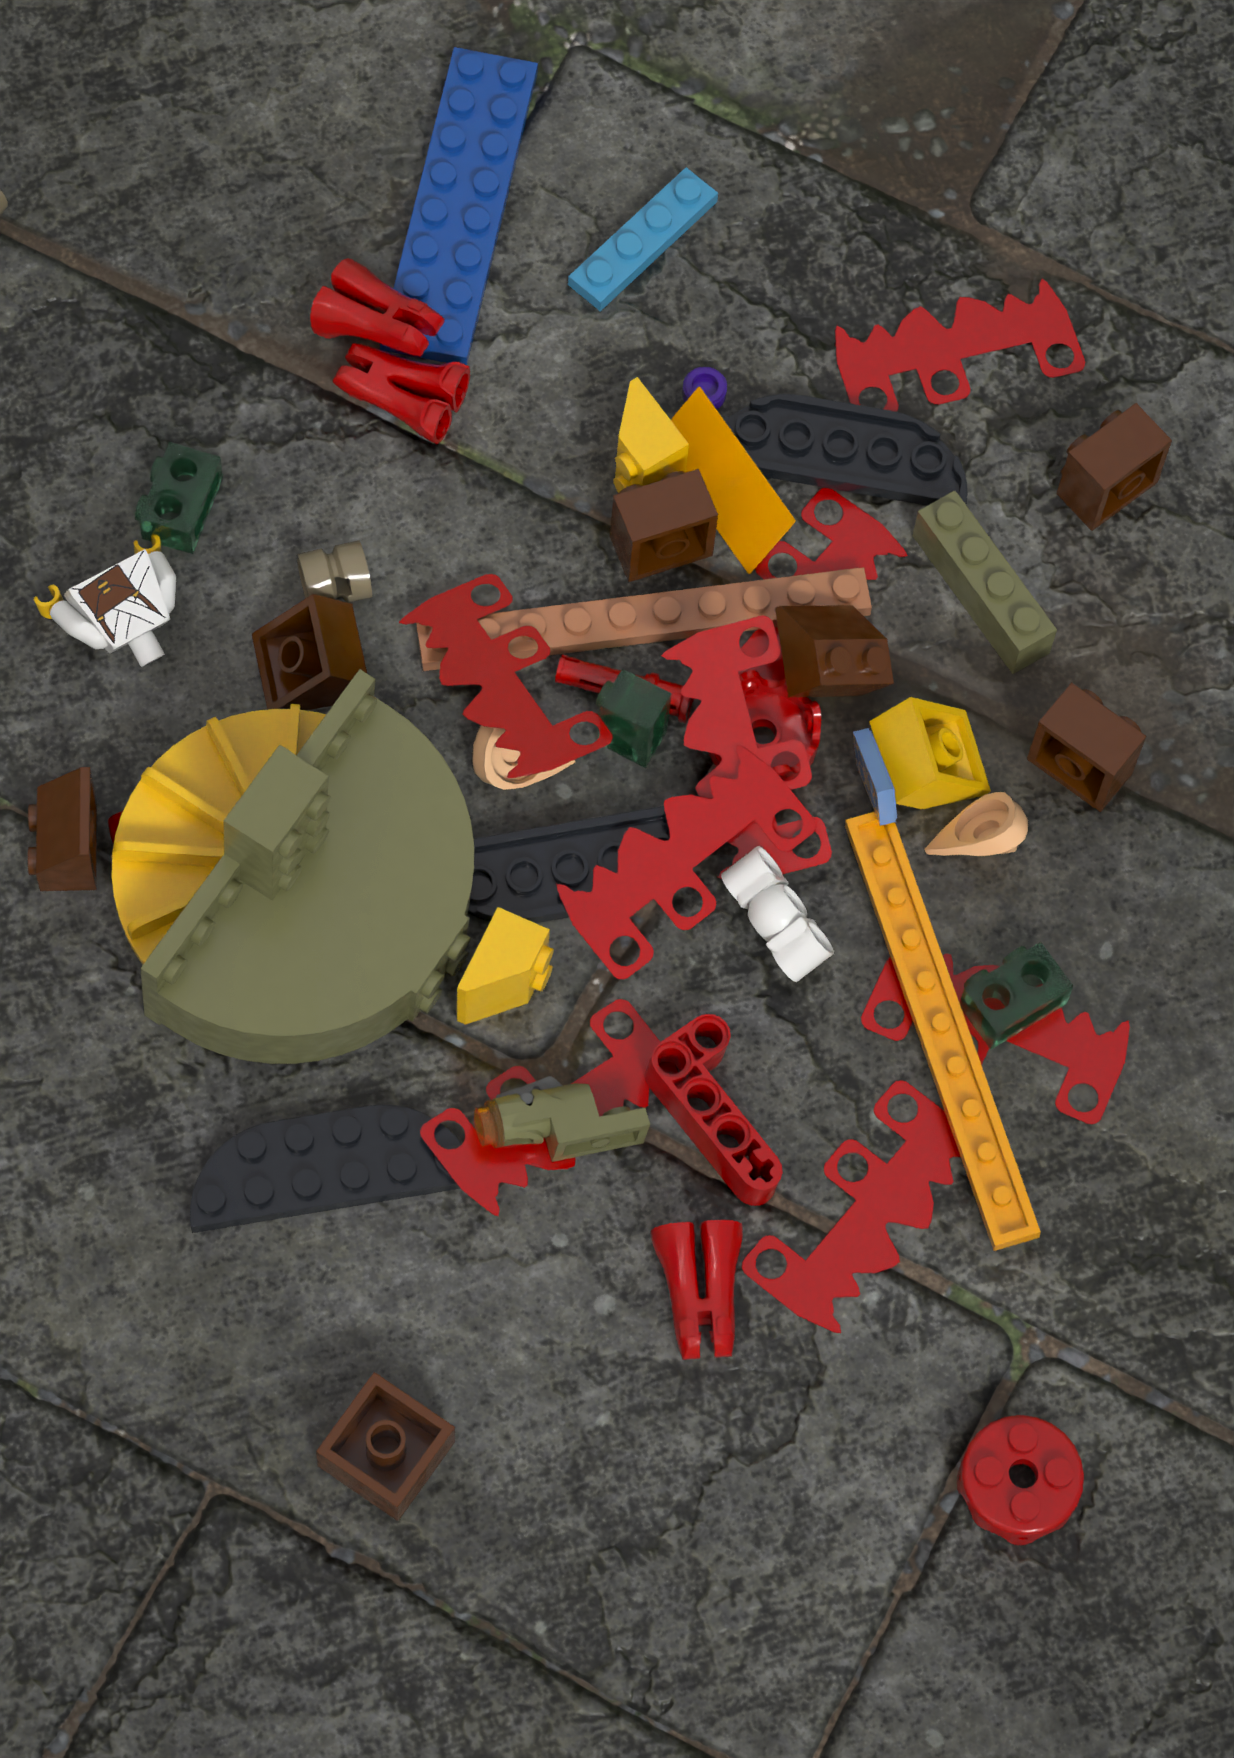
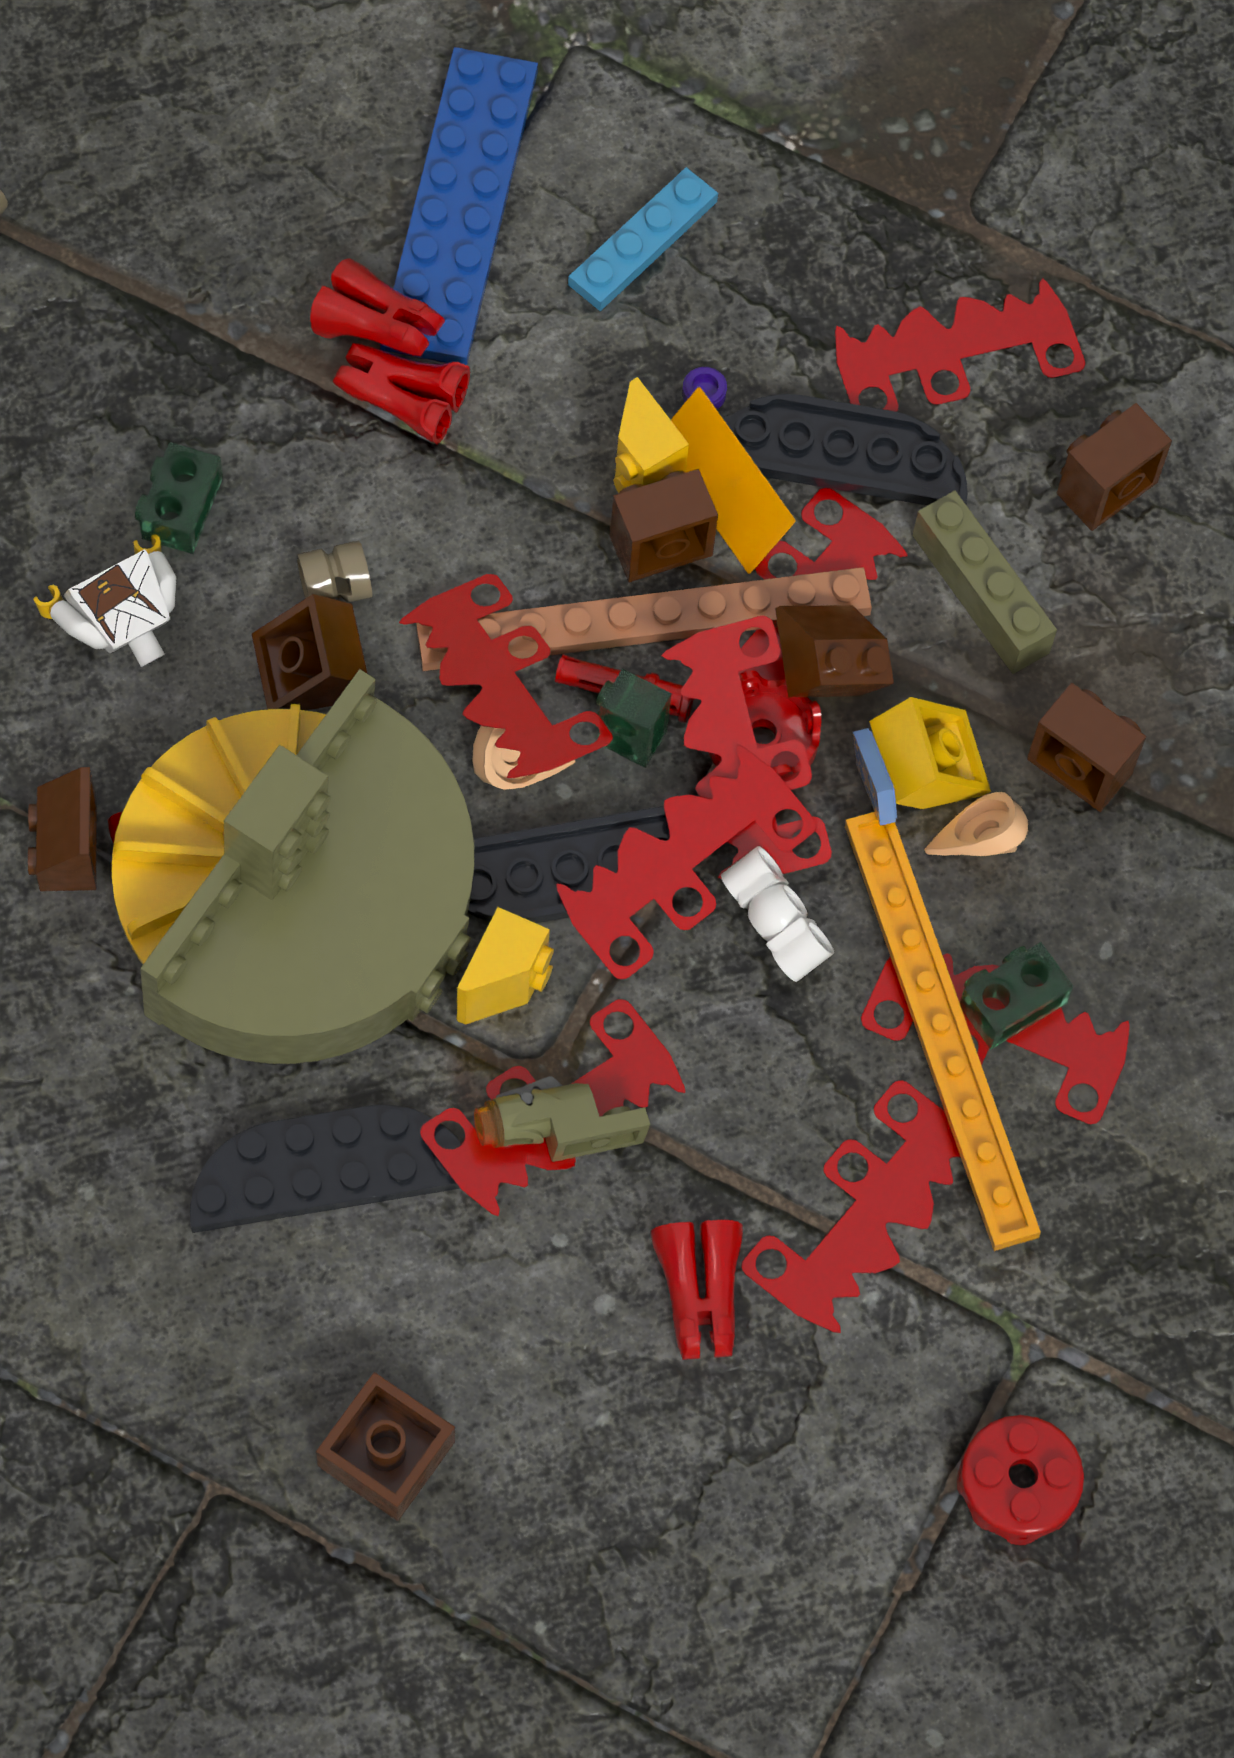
red beam [645,1014,783,1206] -> none

